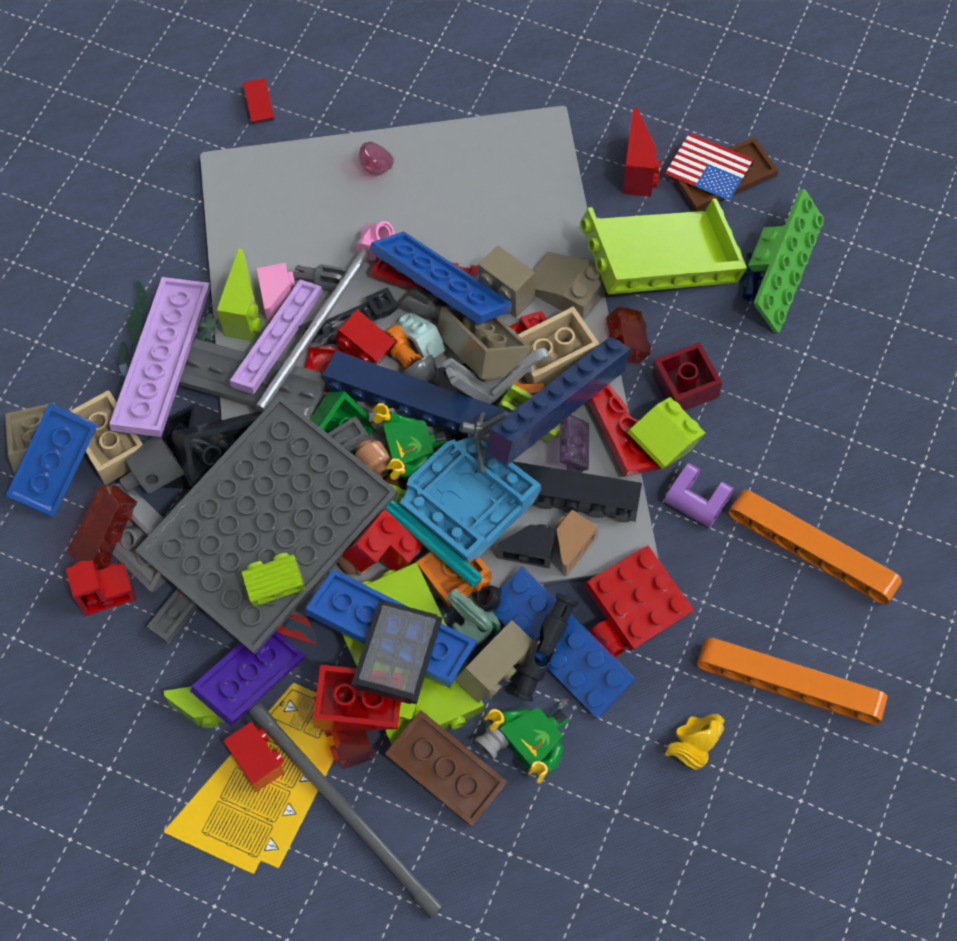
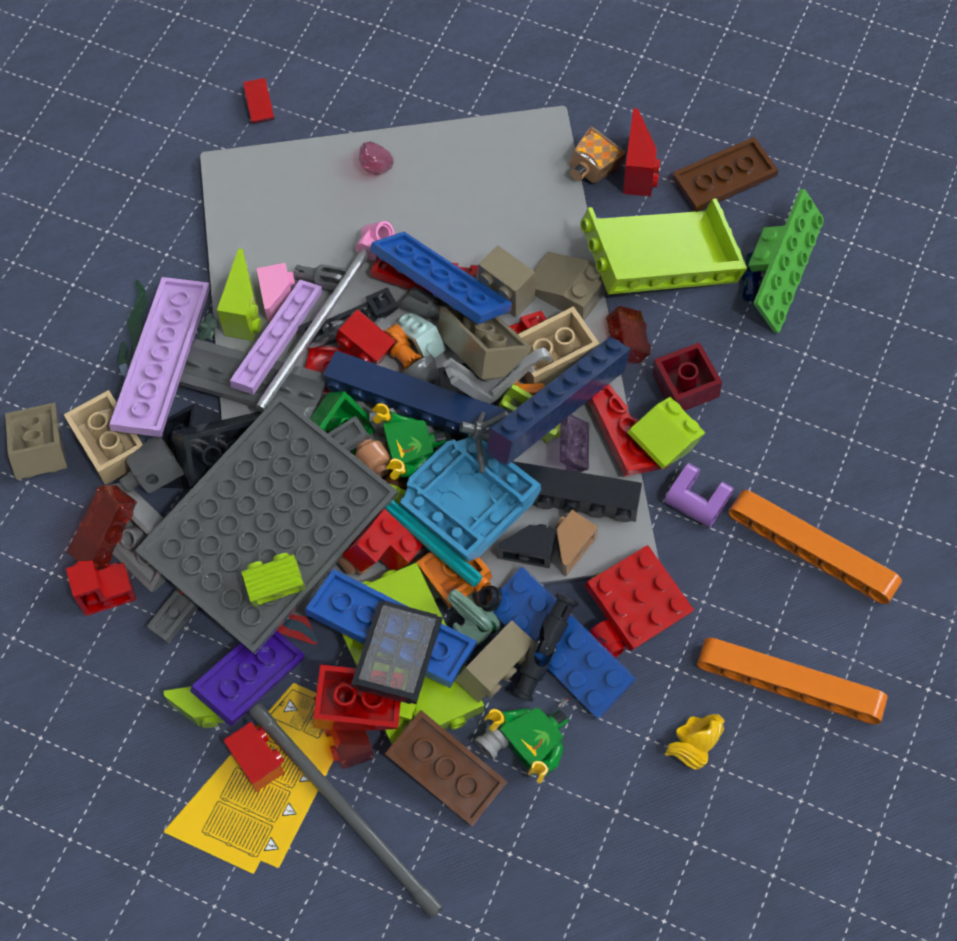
blue plate [6,402,98,517] -> none
sticker [665,133,753,201] -> none
none -> medium nougat torso [569,126,626,183]

